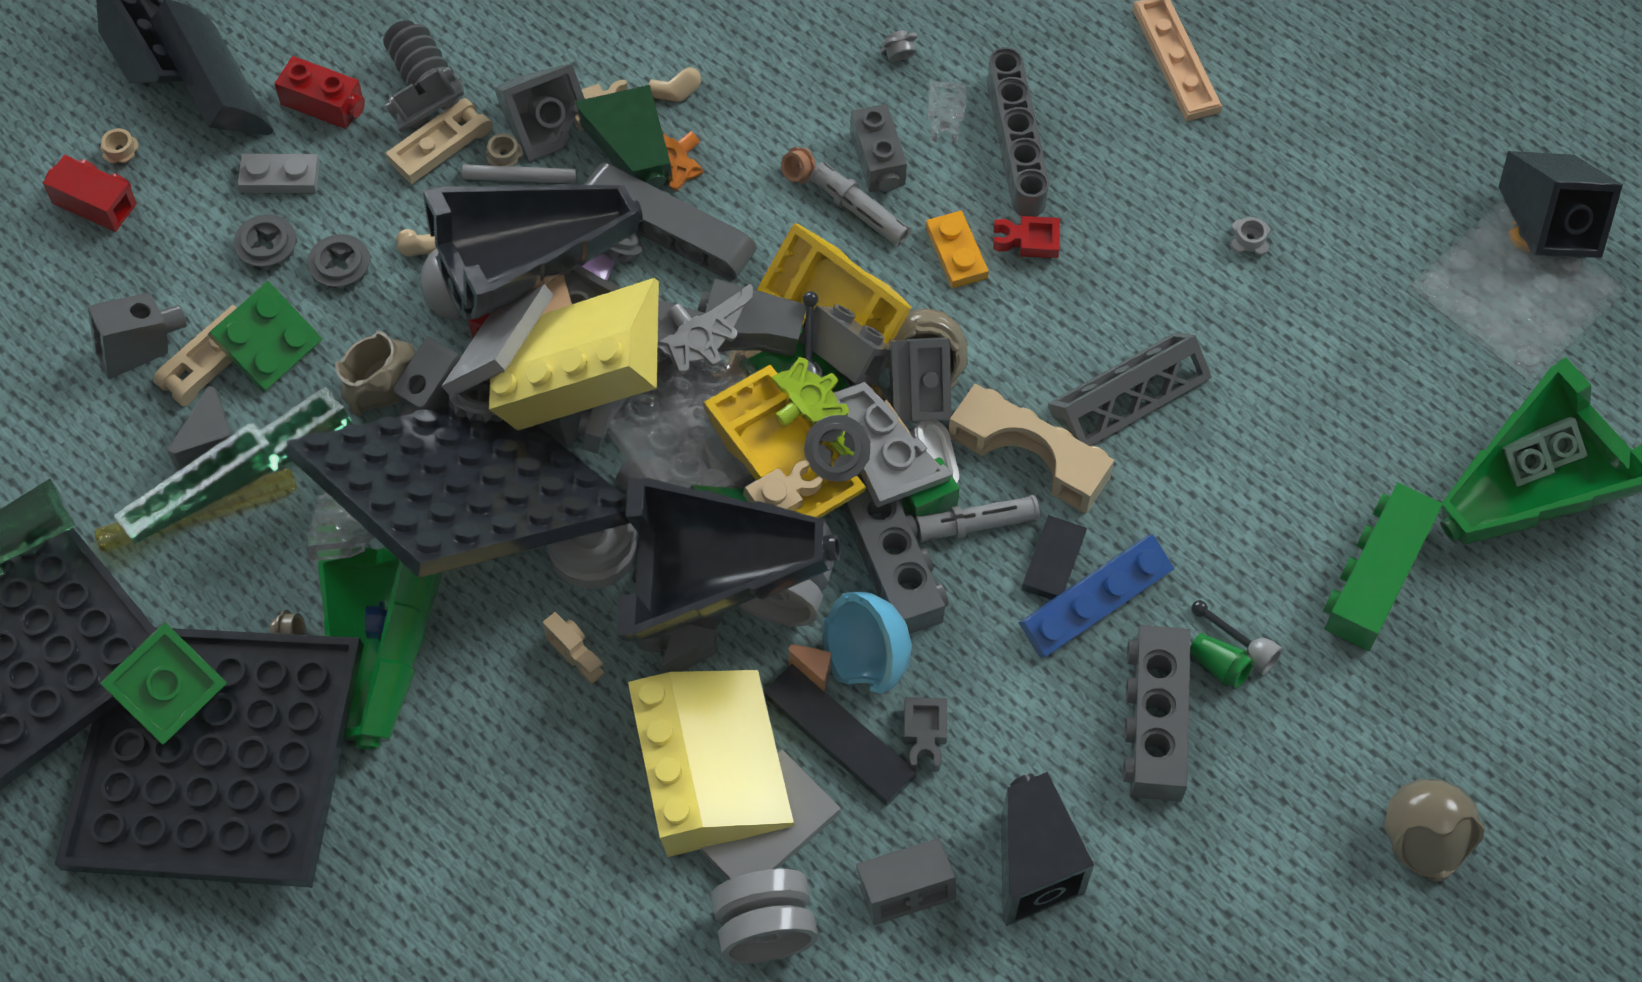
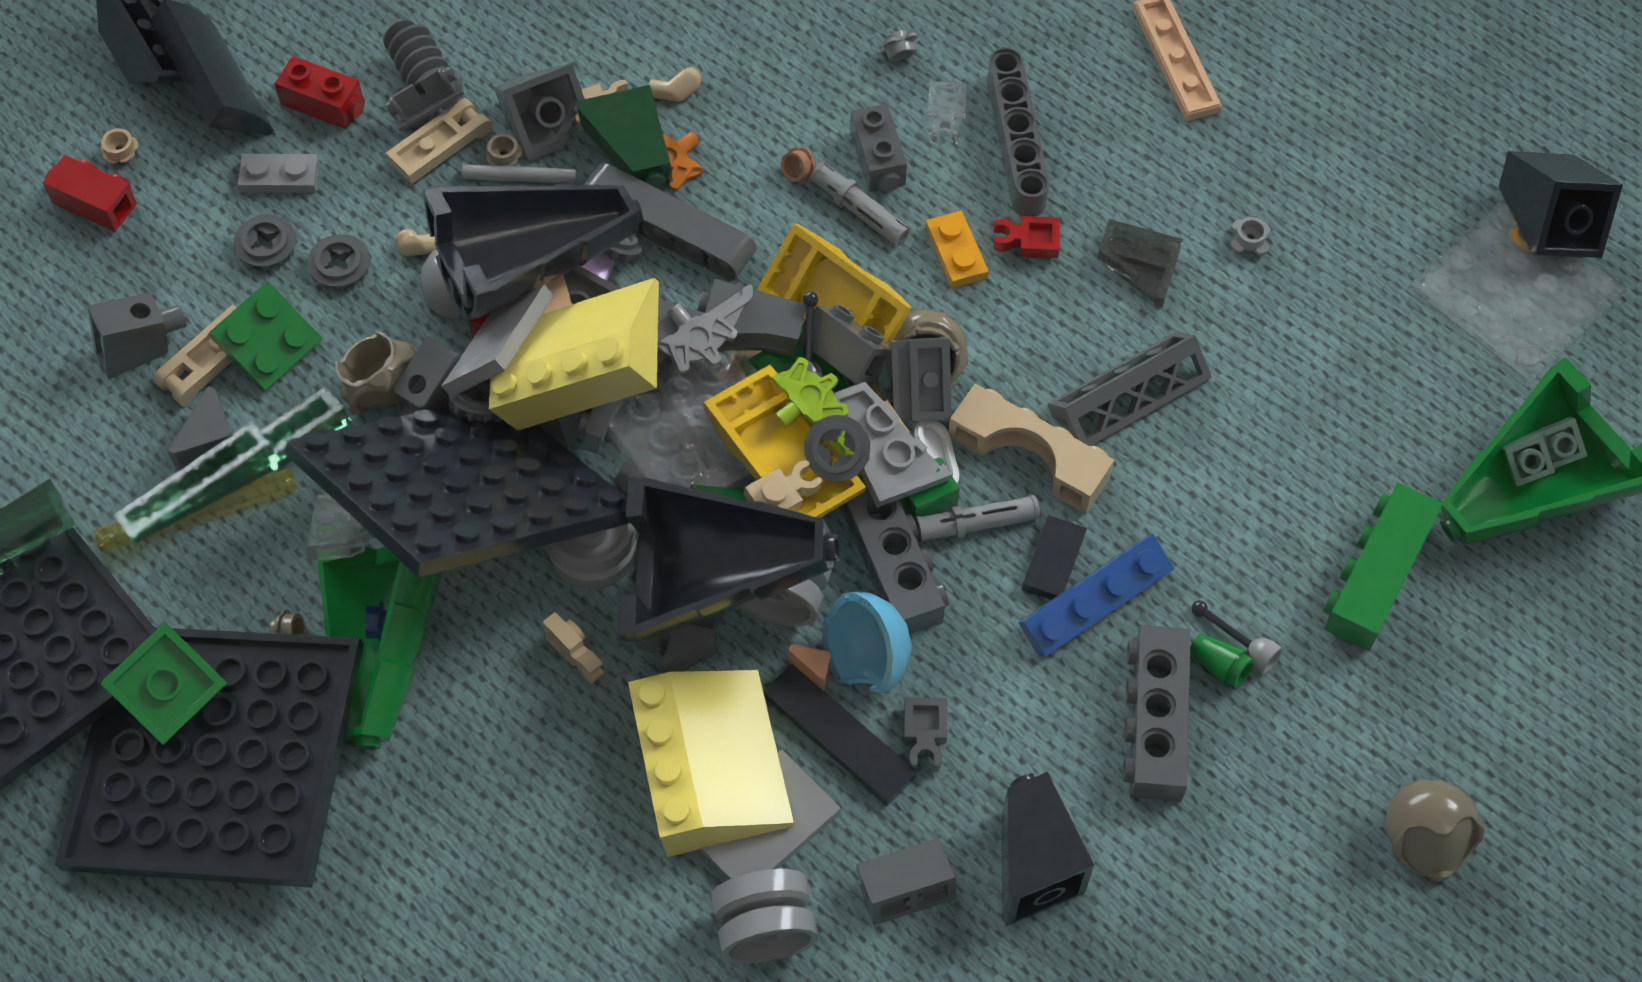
none -> clear smoke wing [1097,219,1183,307]

